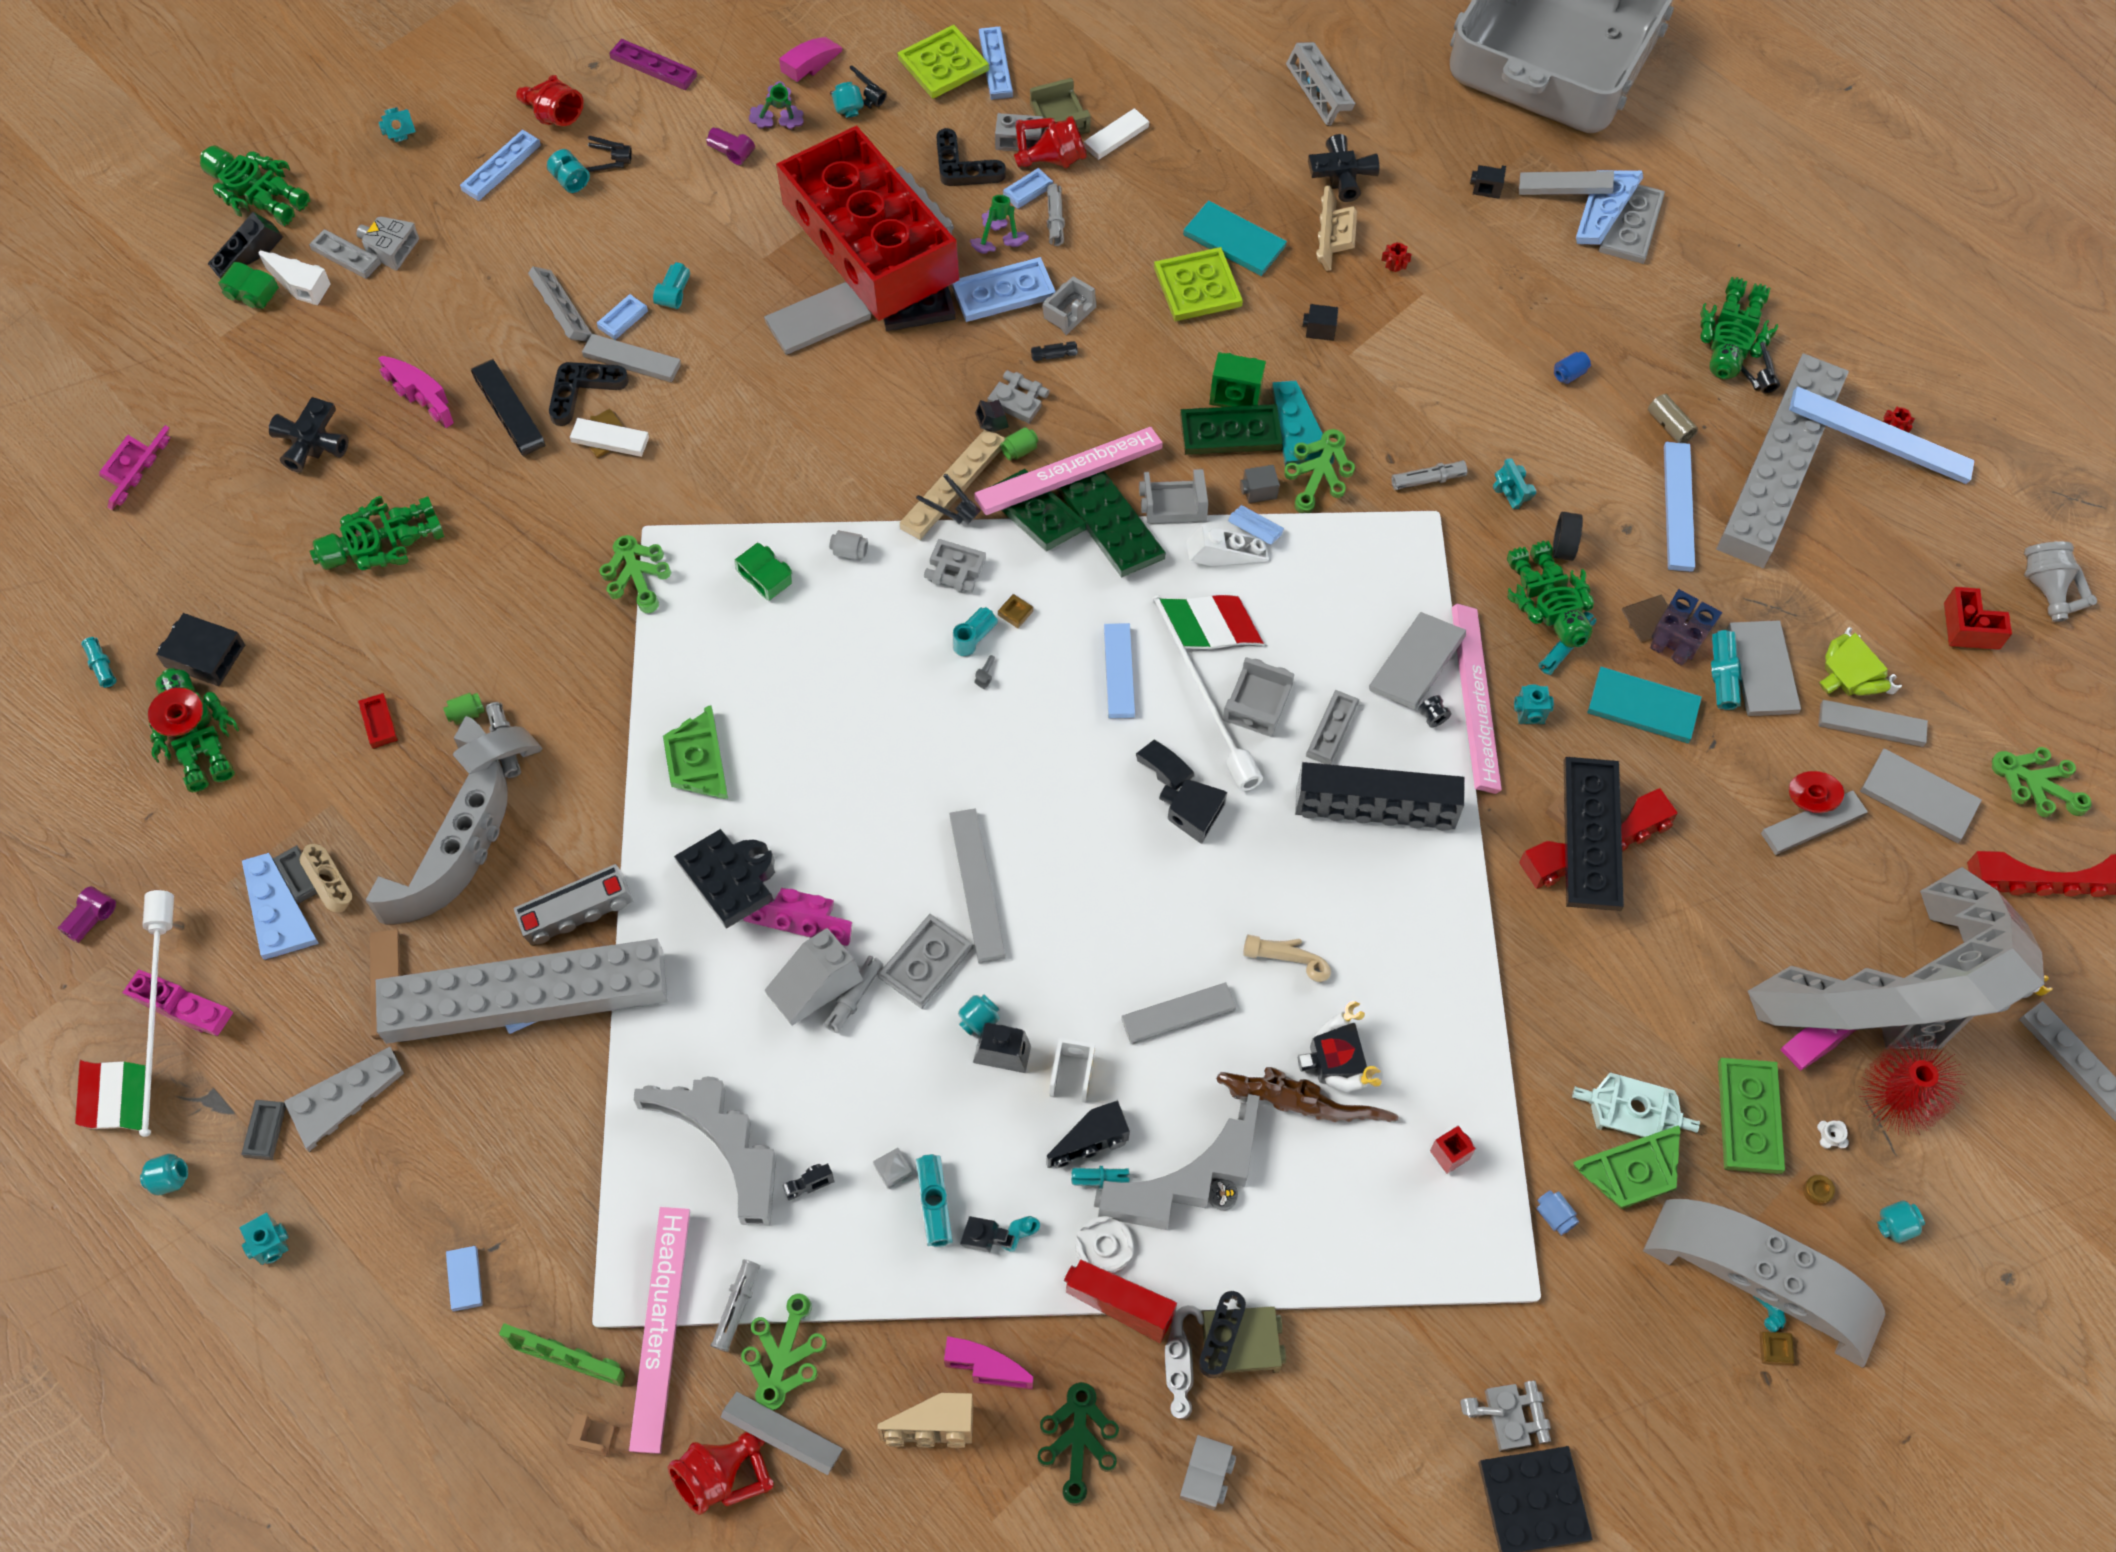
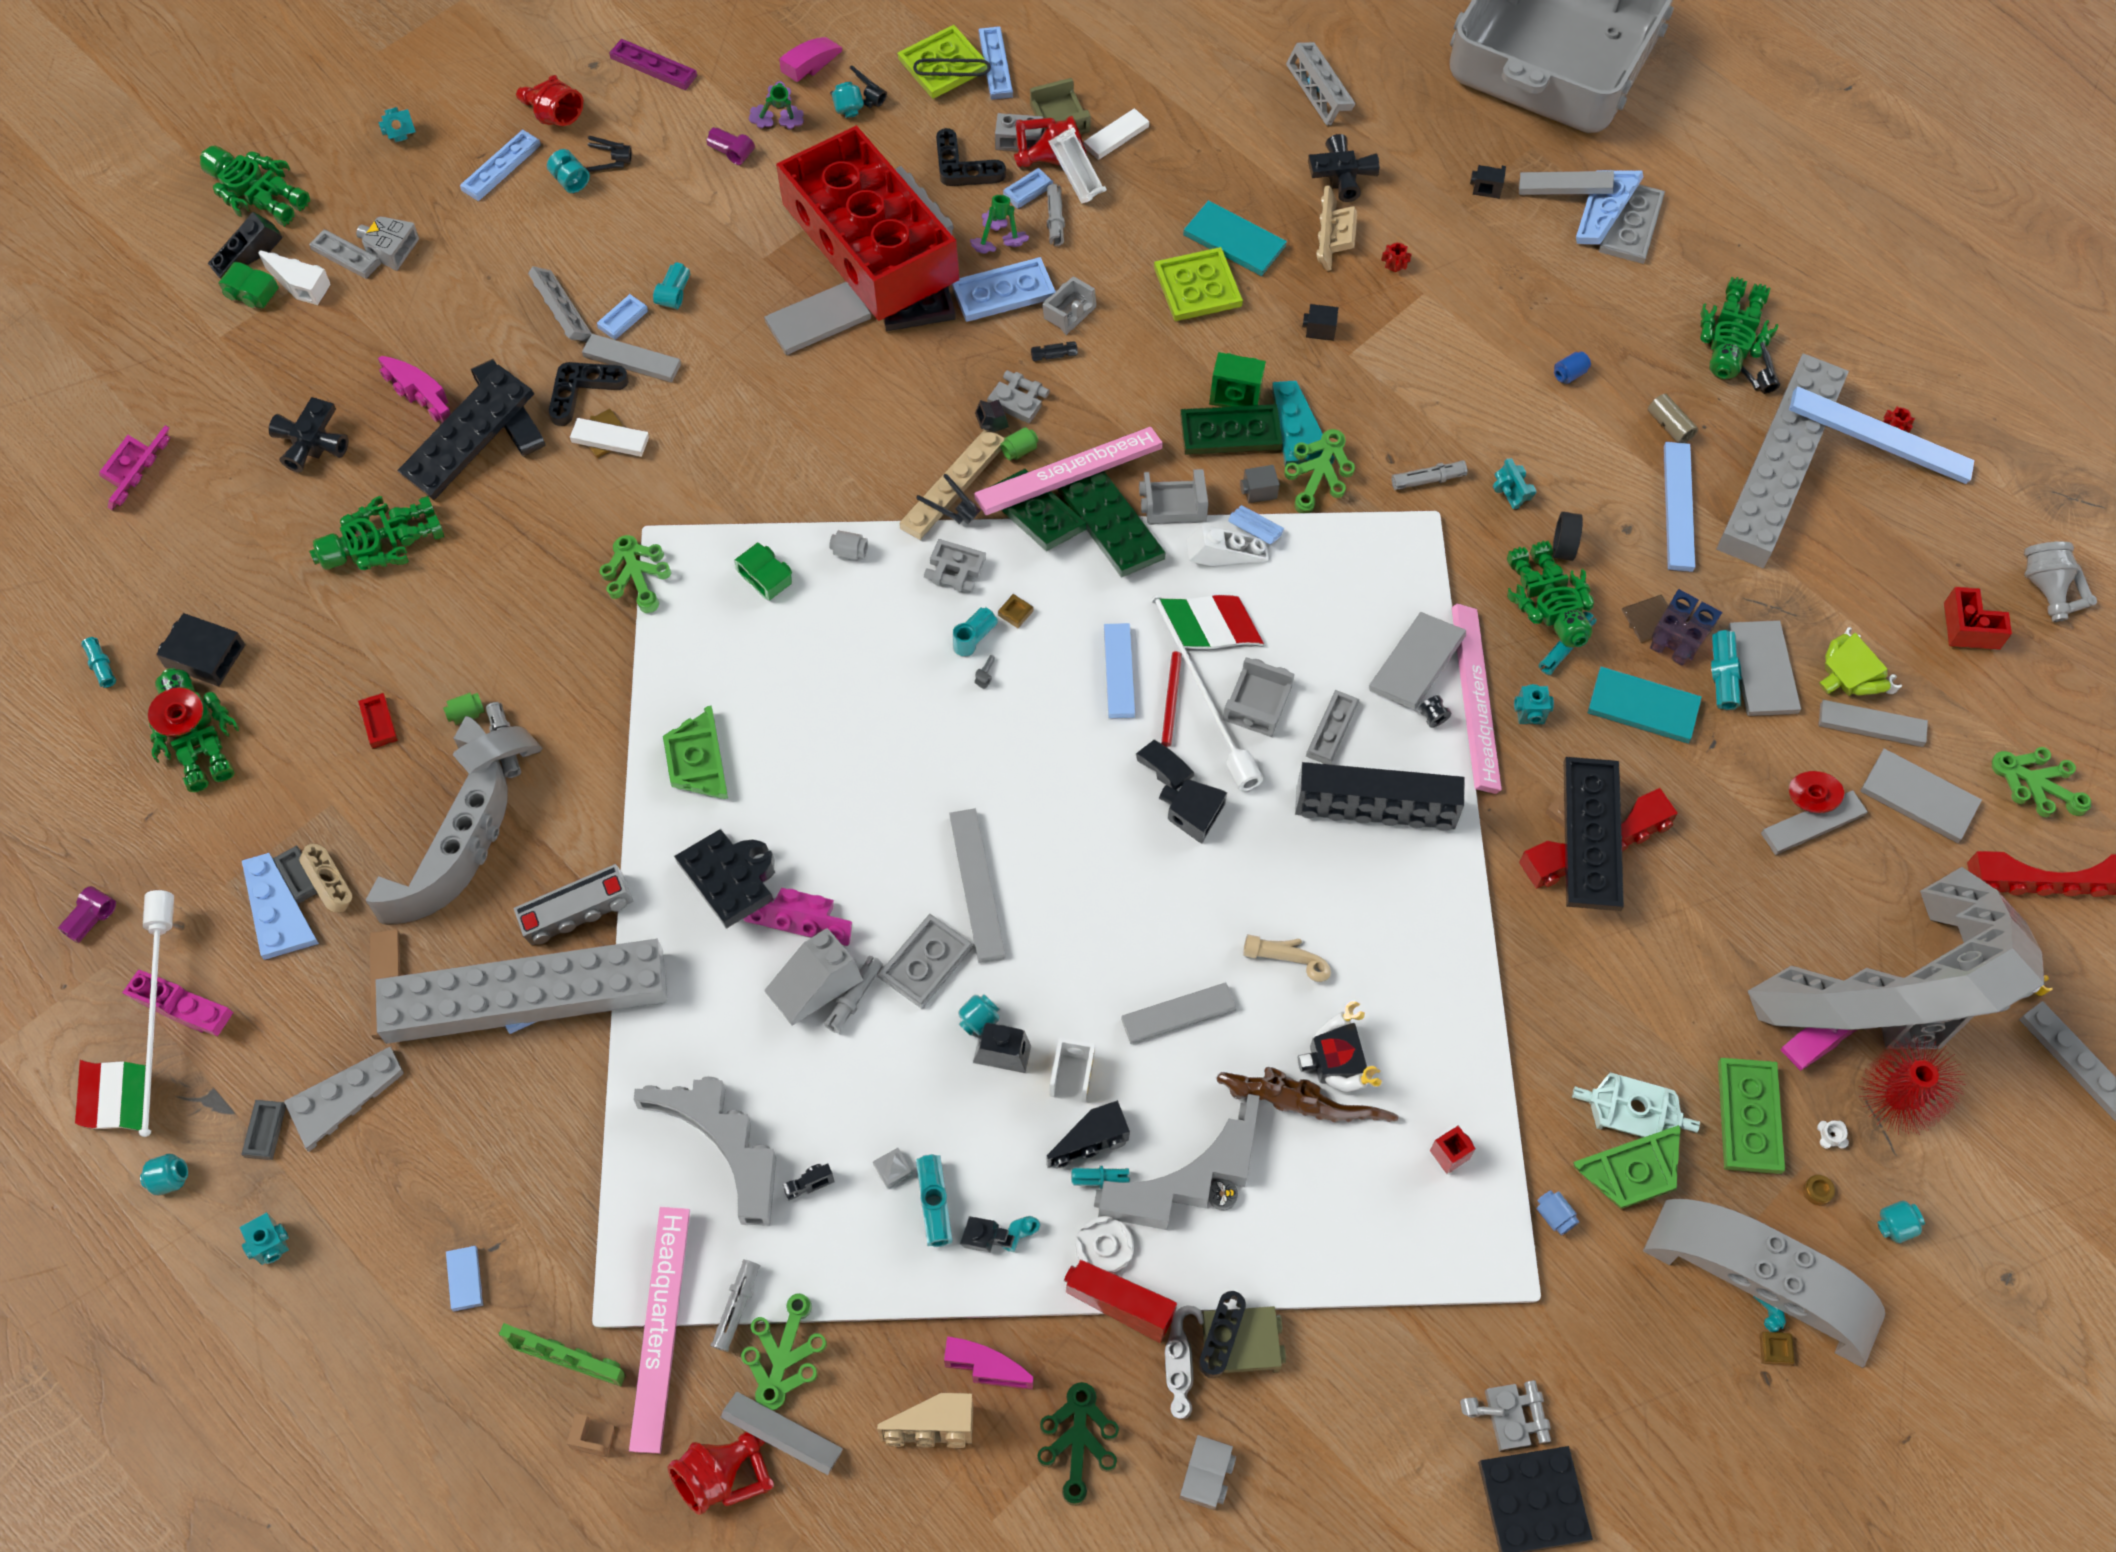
none -> black plate [397,364,535,500]
none -> black piece [913,58,991,76]
none -> white container [1048,127,1107,204]
none -> red bar [1161,651,1182,747]

